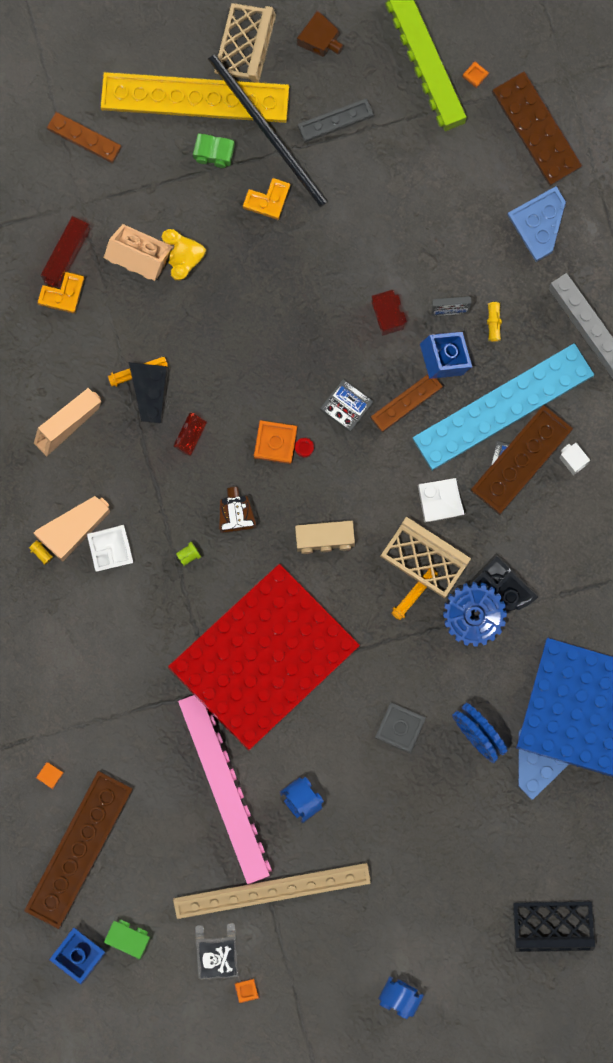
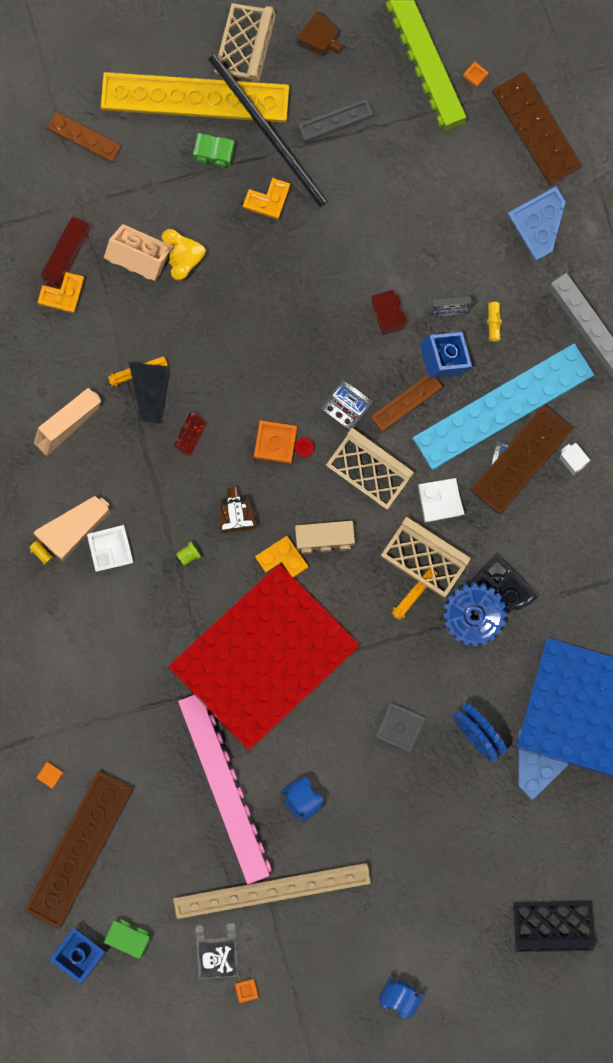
none -> light orange plate [255,536,308,578]
none -> tan fence [326,428,415,510]

